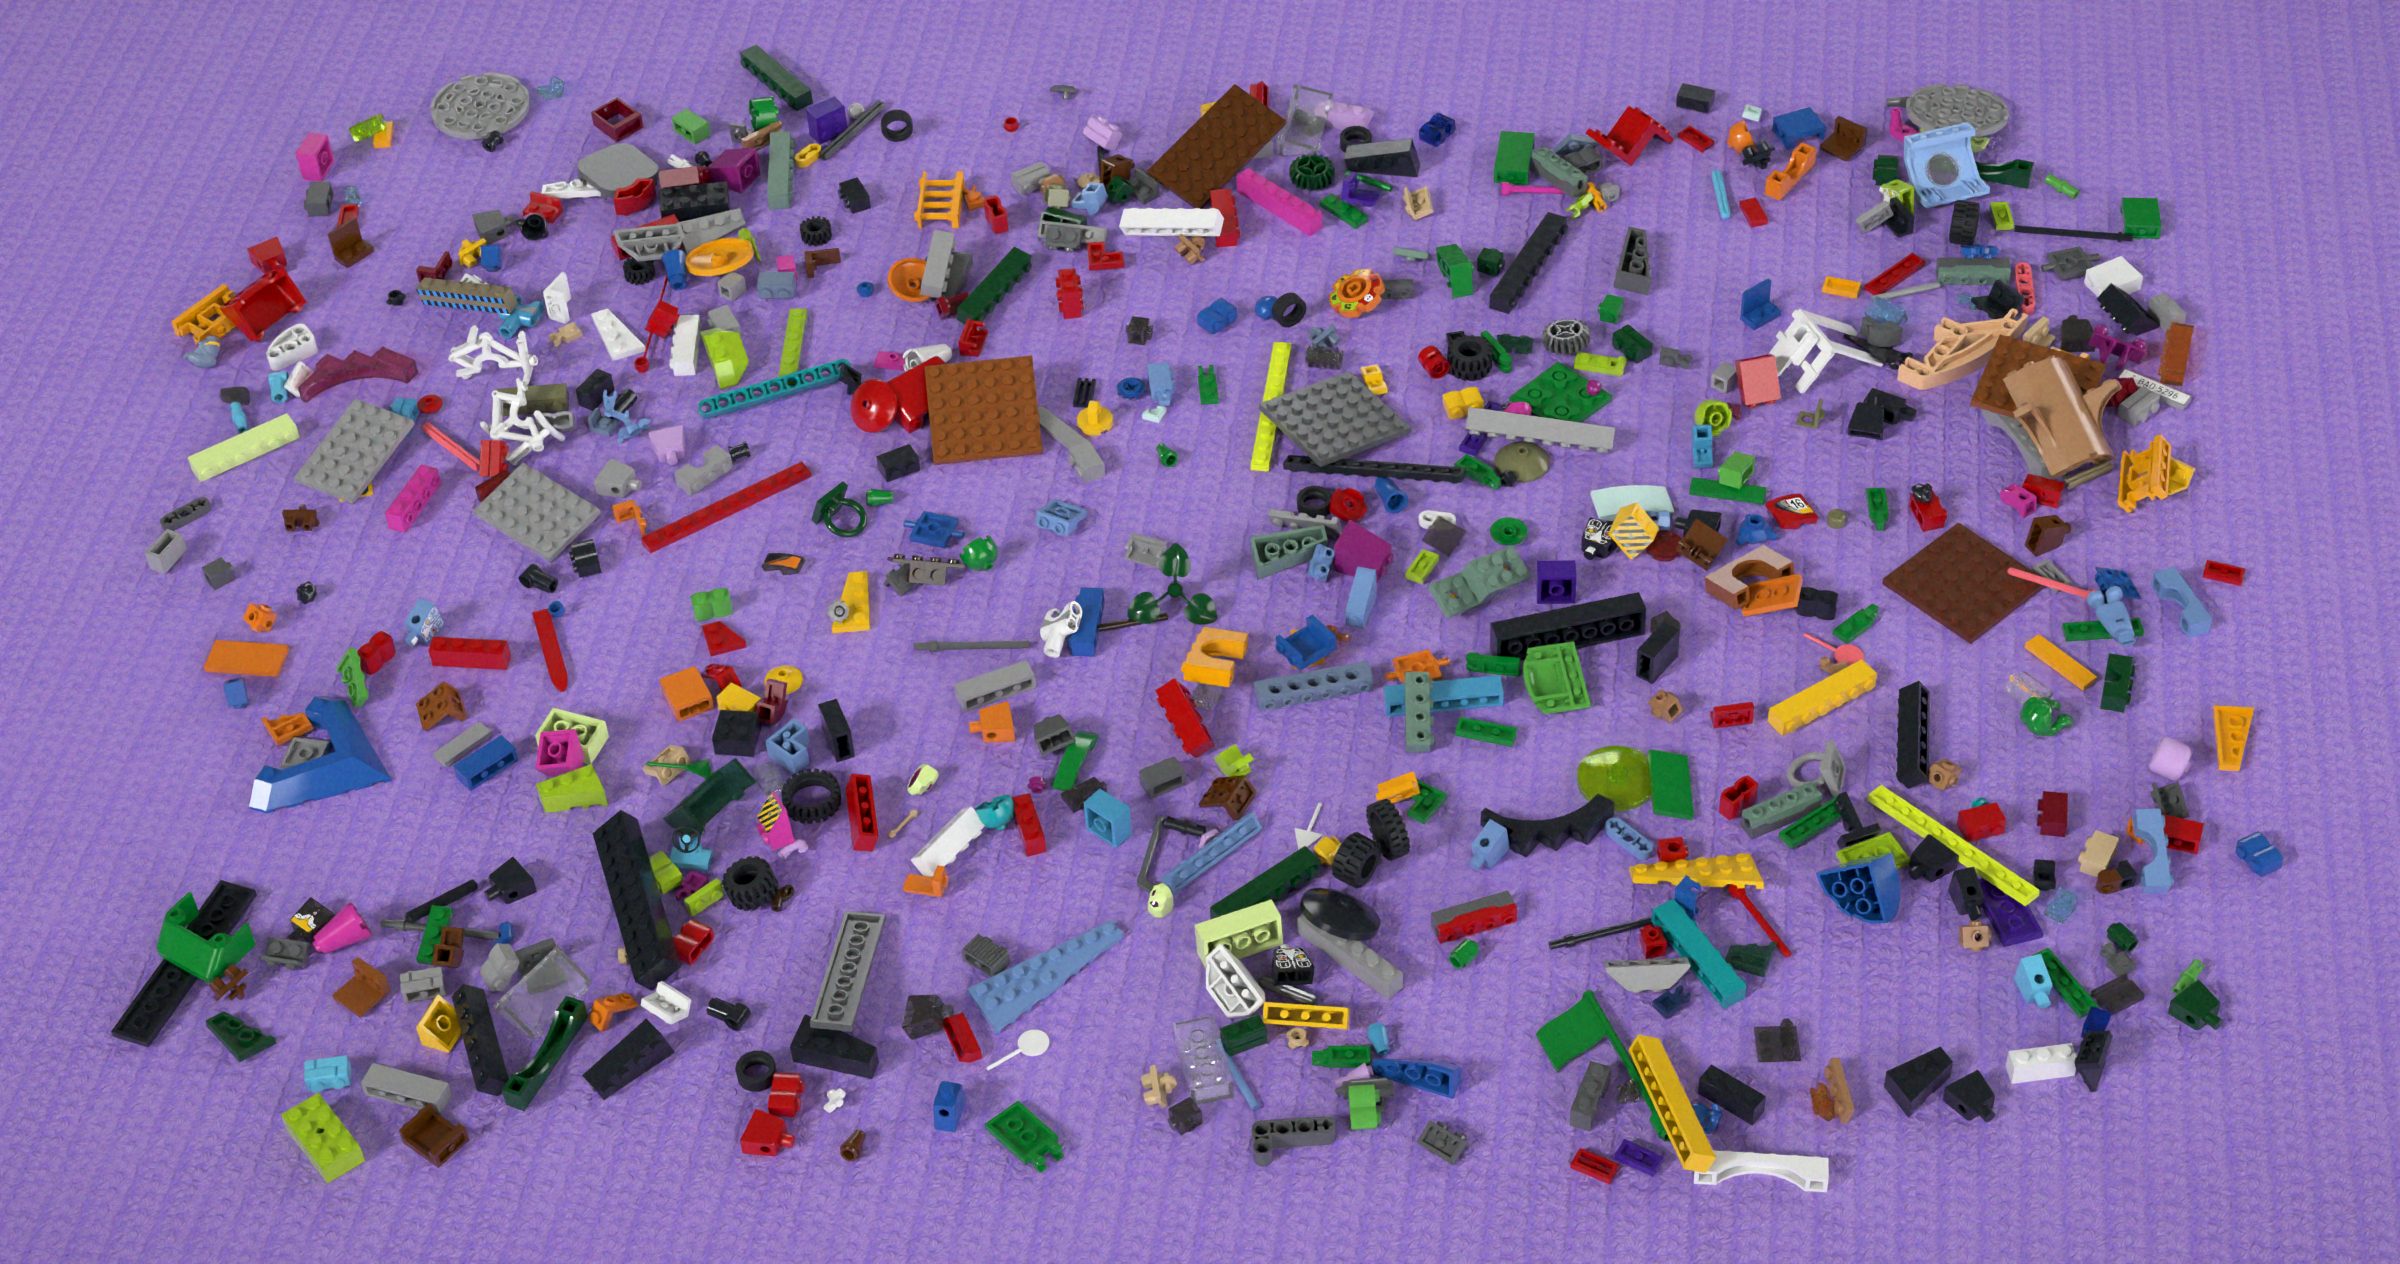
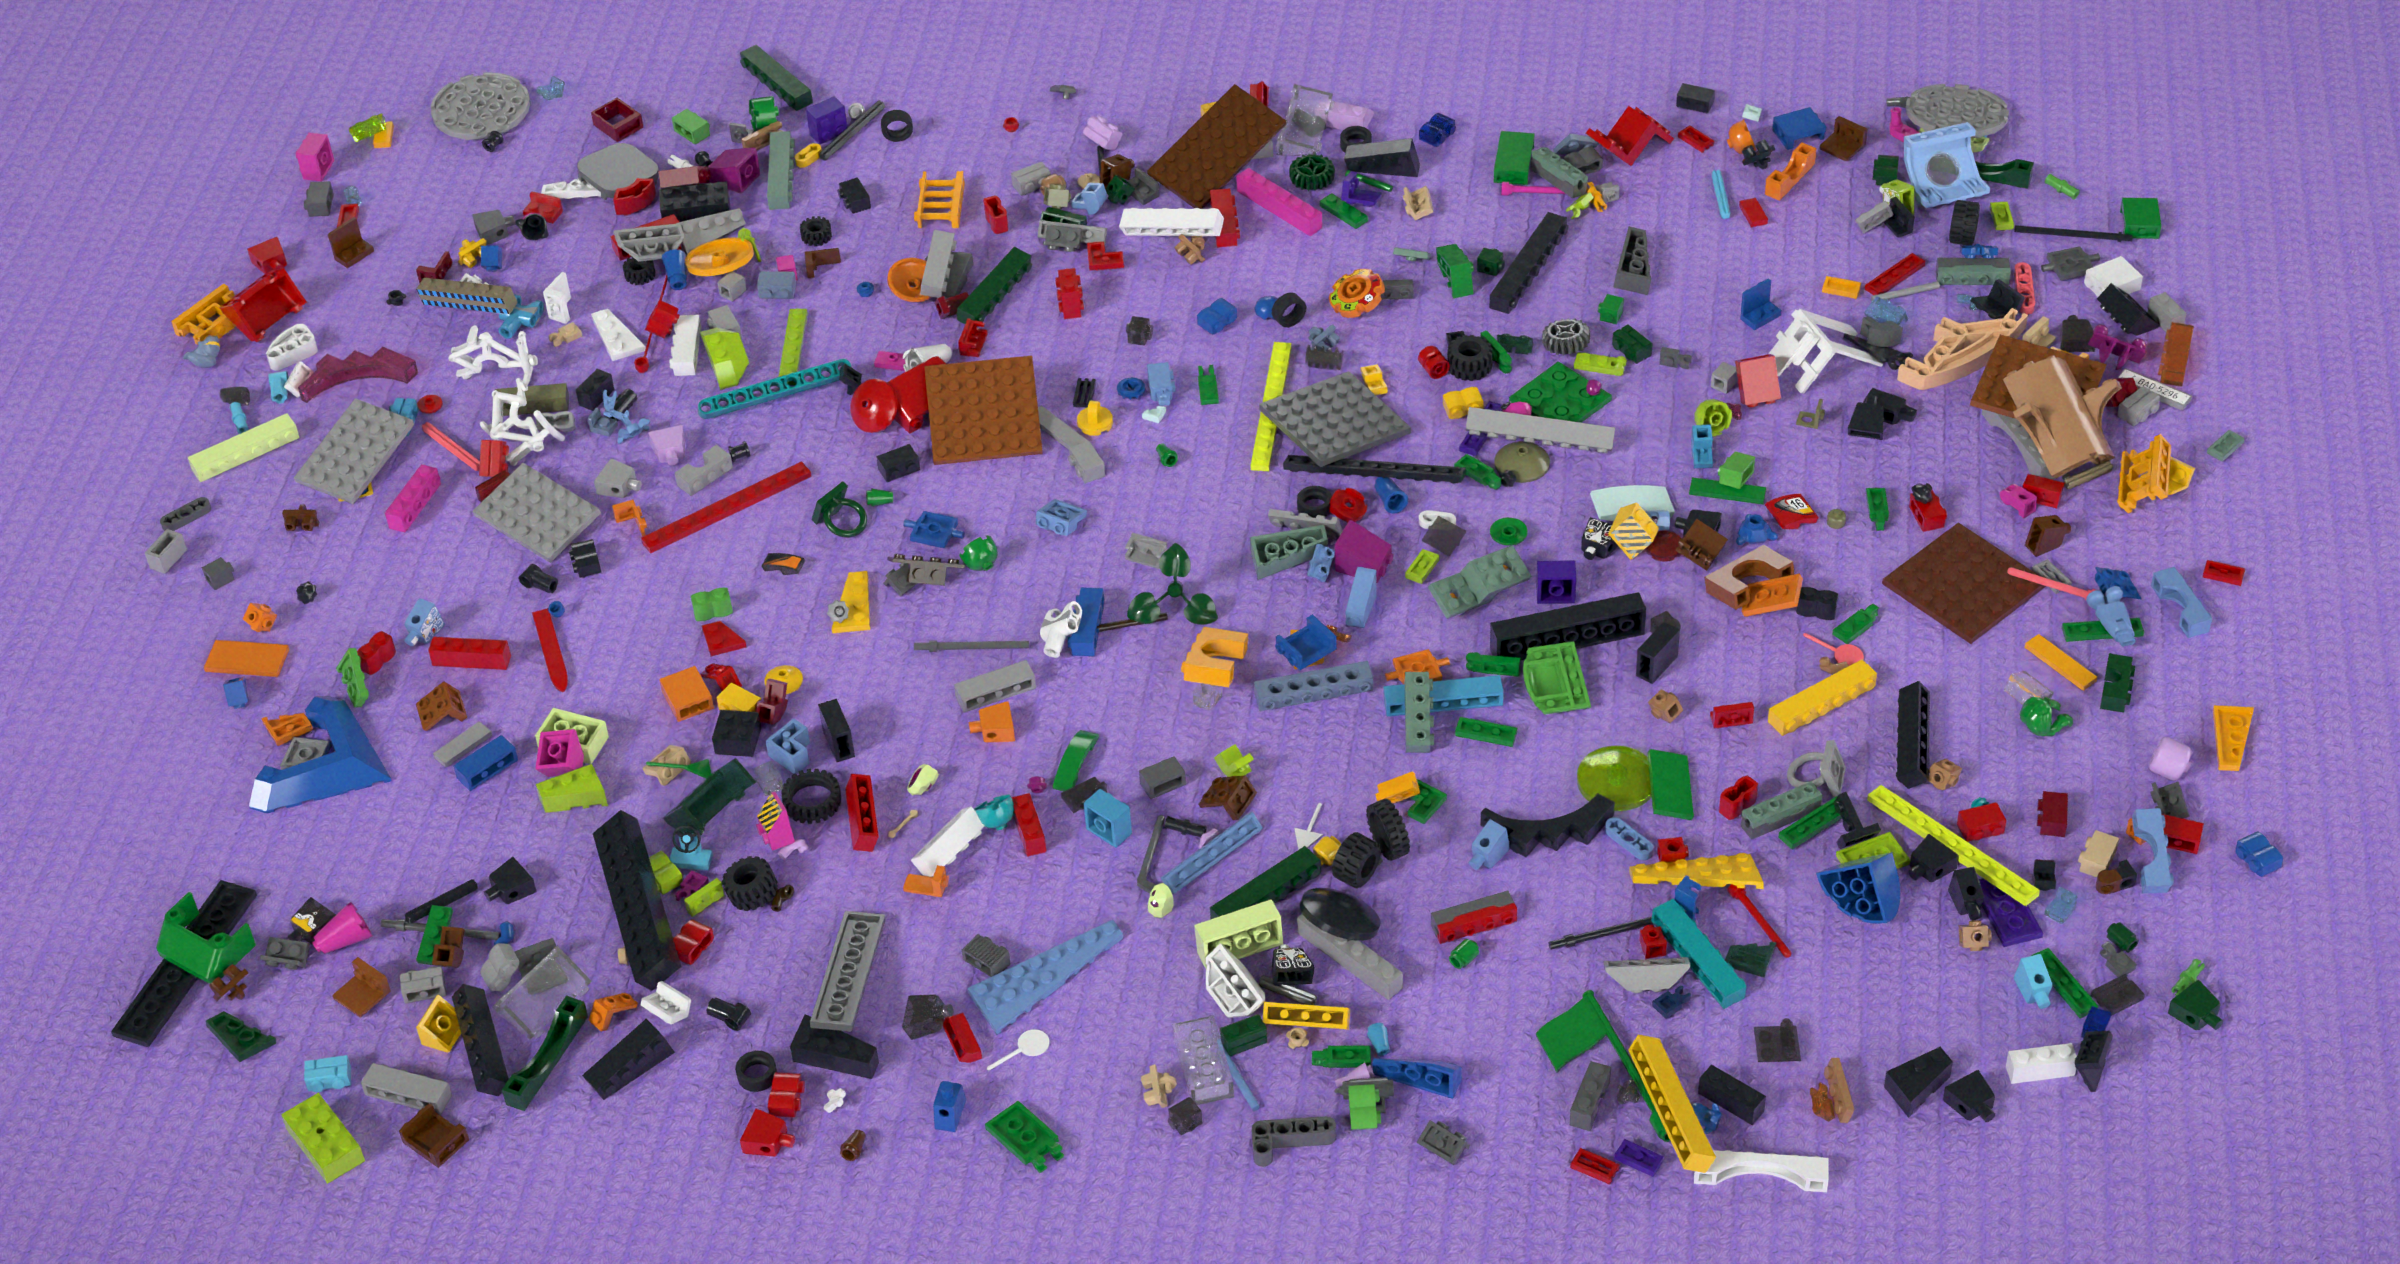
orange plate [963,185,984,210] -> none
dark grey torso [1034,714,1076,756] -> none
red wedge [1155,678,1215,758] -> none
none -> sand green plate [2207,430,2245,462]

